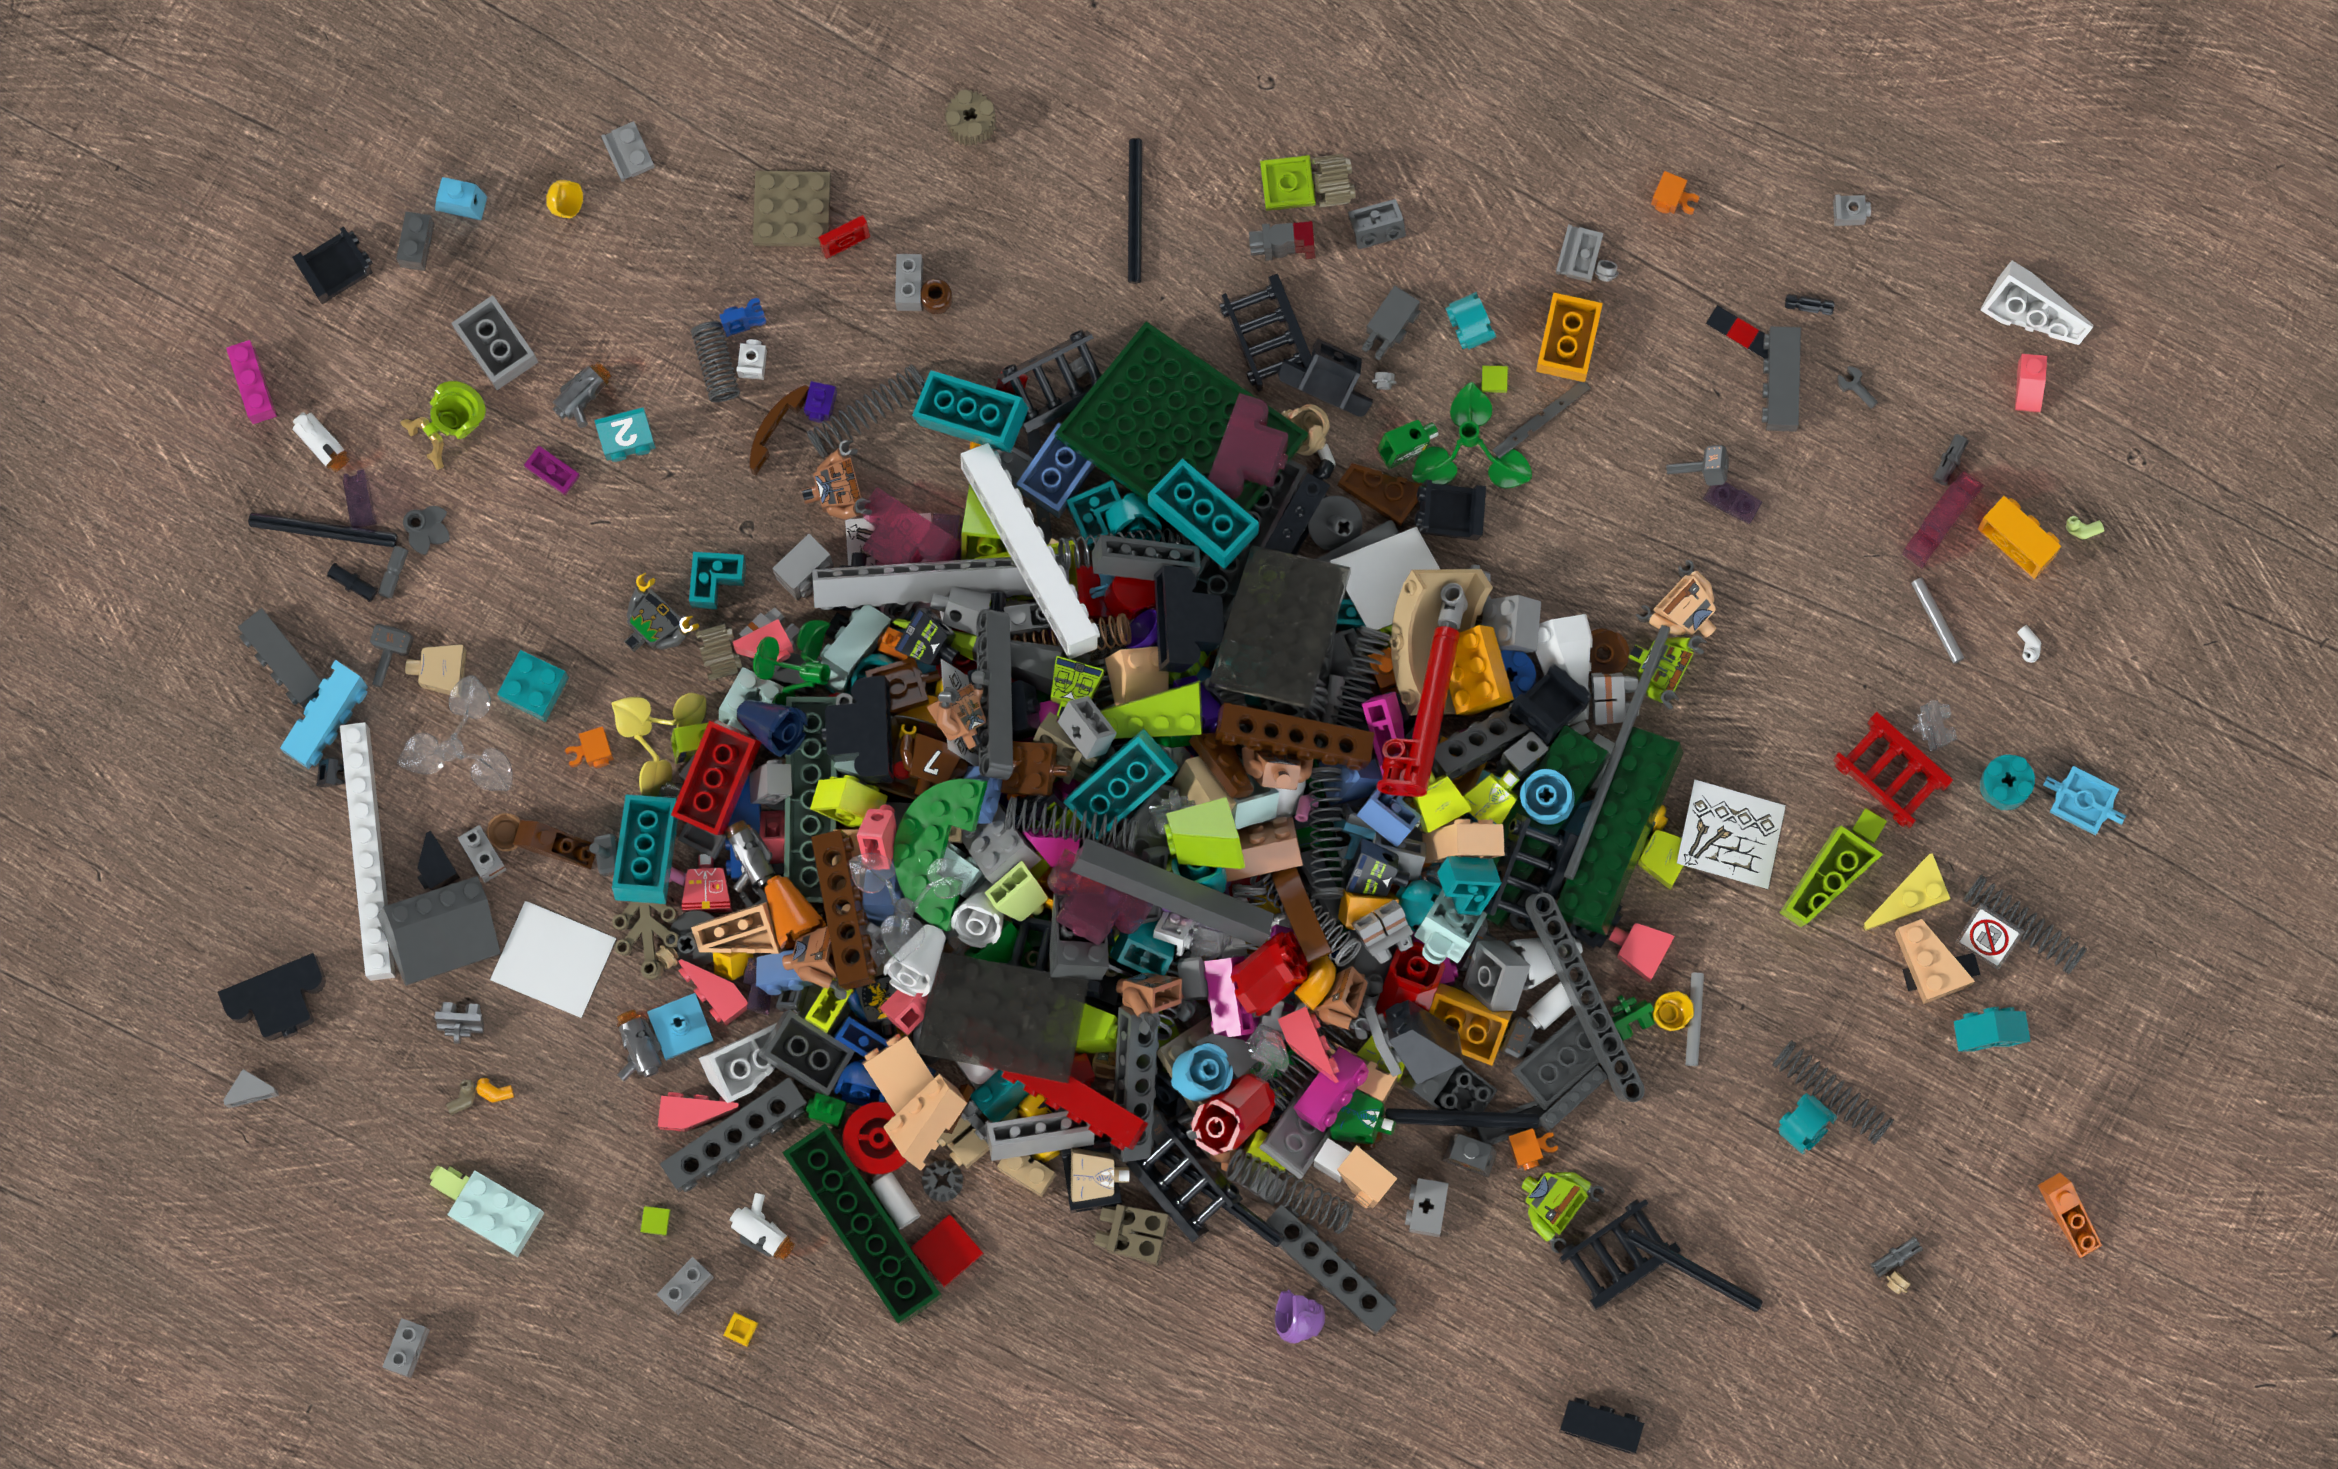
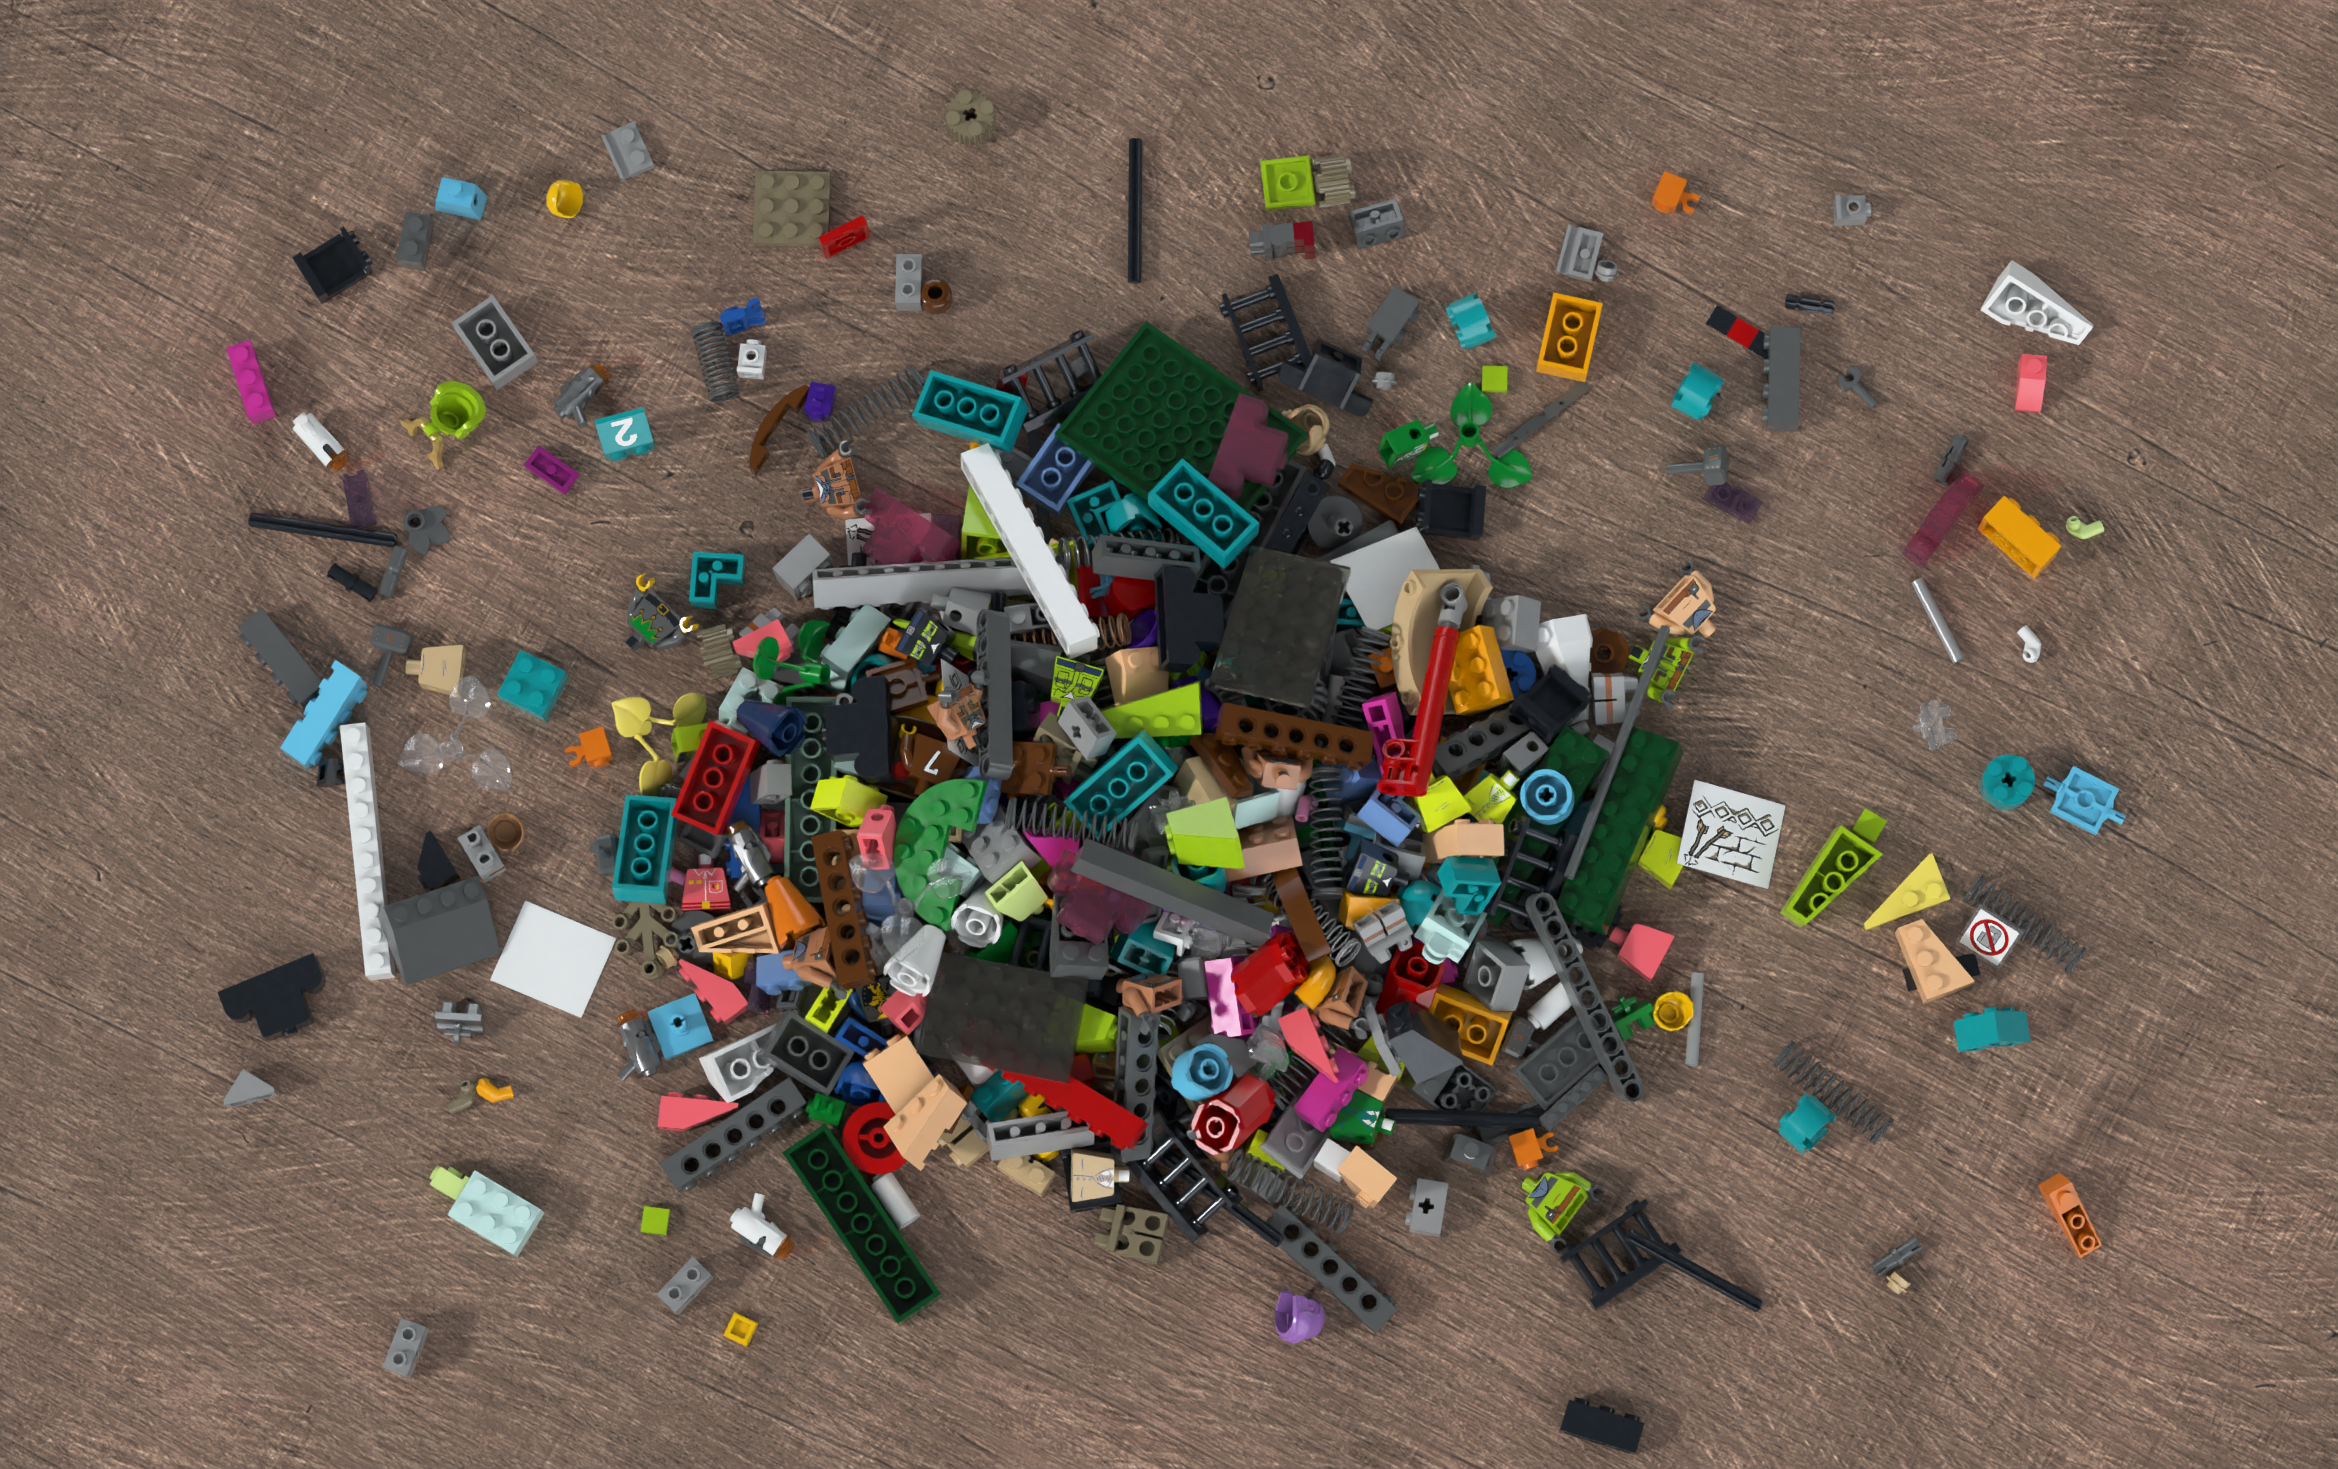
reddish brown slope [513,820,595,870] -> none
red tile [911,1214,984,1288] -> none
dark grey gear [922,1160,963,1202] -> none
red fence [1833,712,1953,829] -> none
none -> teal brick [1670,362,1724,420]

